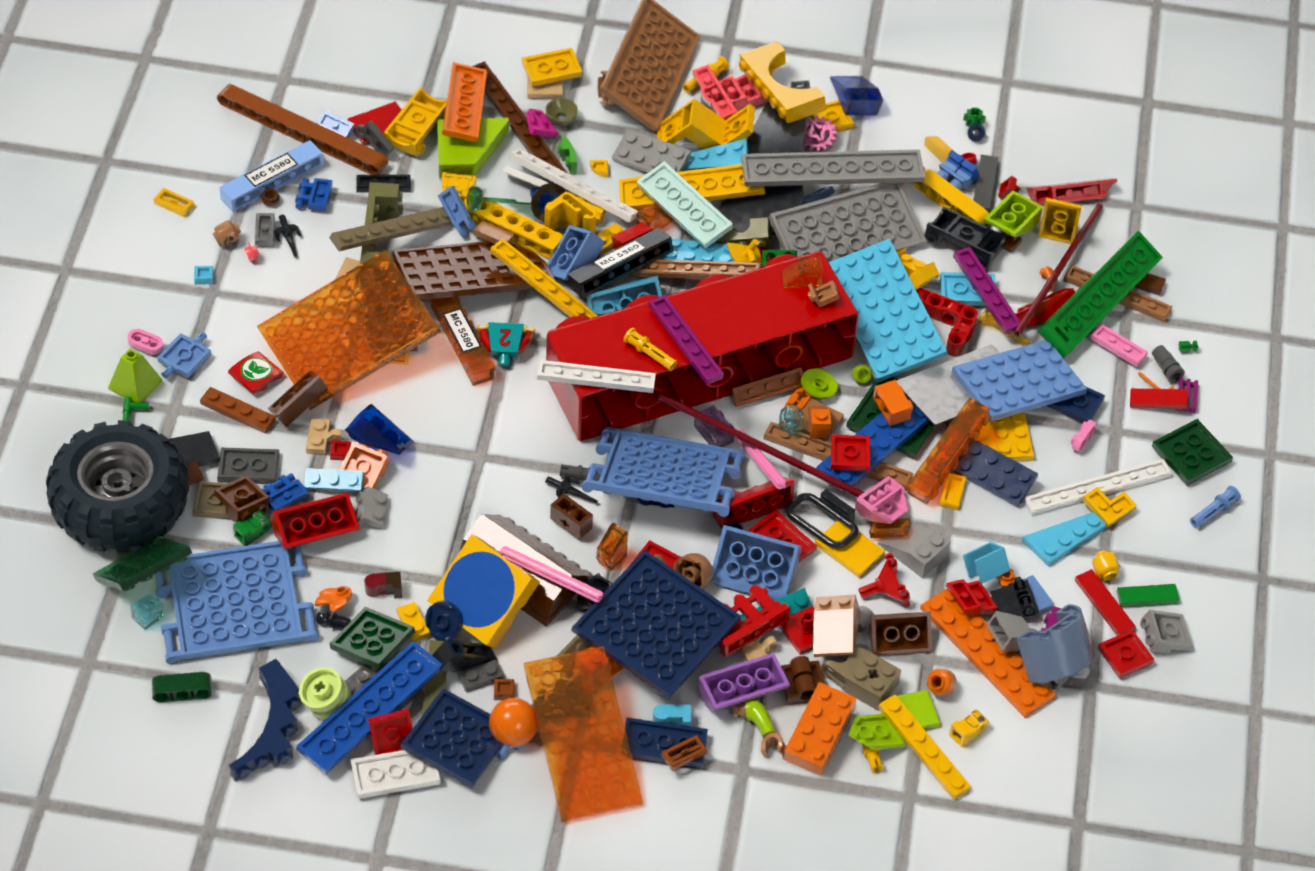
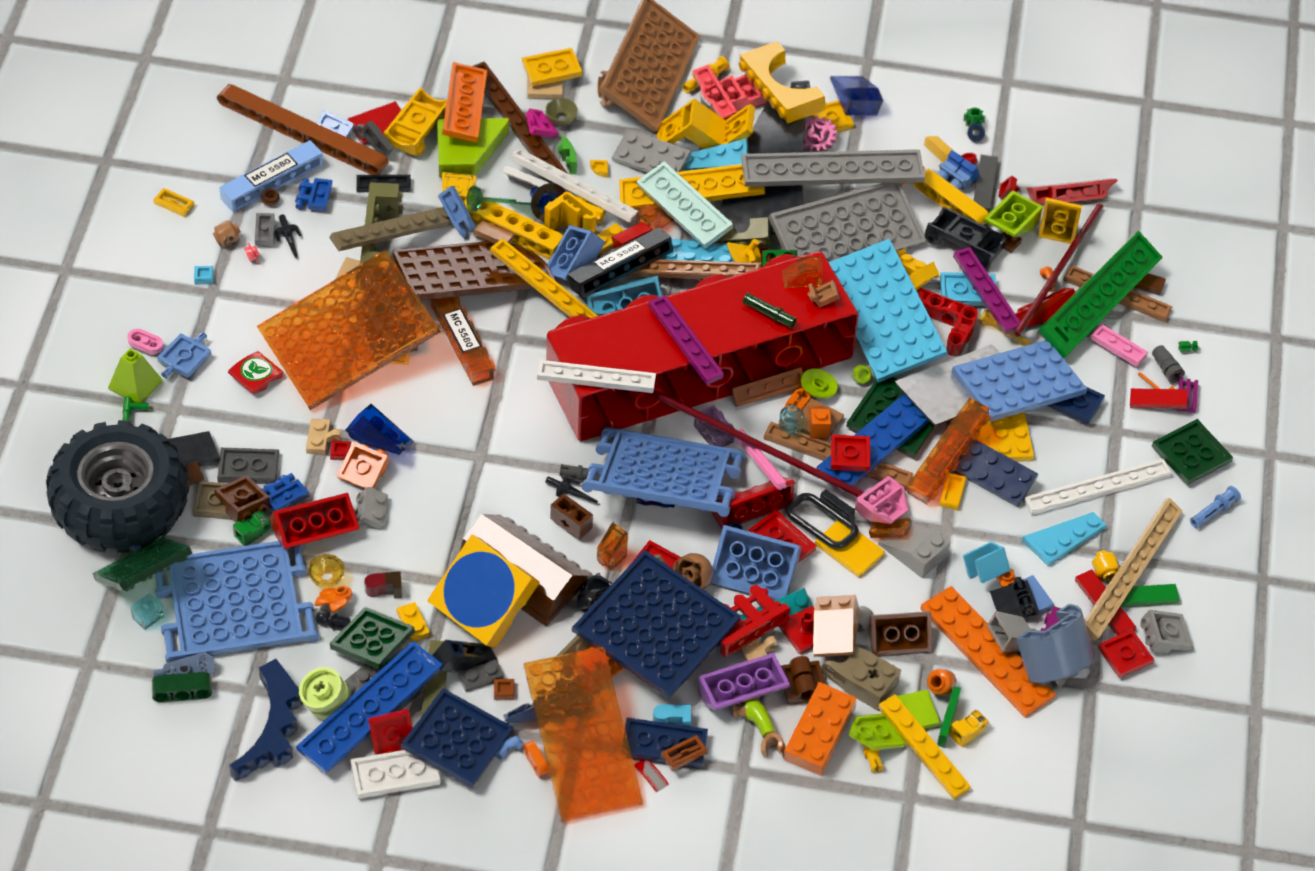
dark orange plate [200,387,276,434] -> none
reddish brown slope [267,371,328,427] -> none
plate [304,468,365,492] -> none
dark blue tile [425,601,462,641] -> none
teal torso [477,322,536,367] -> none
orange piece [489,698,538,747] -> none
bright pink axle [500,546,603,603] -> none
yellow pin [623,328,677,371] -> none
medium blue plate [804,186,835,204] -> none
red axle [858,553,910,607] -> none
orange brick [873,380,913,426] -> none
red slope [946,579,998,616] -> none
bright pink plate [1070,420,1097,452] -> none
yellow plate [1082,487,1137,528] -> none
none -> sand blue piece [153,652,215,677]
none -> clear yellow piece [308,554,344,587]
none -> orange beam [523,740,549,777]
none -> sticker [633,759,669,792]
none -> dark green pin [743,293,797,328]
none -> green tile [937,686,961,748]
none -> tan plate [1085,497,1182,640]

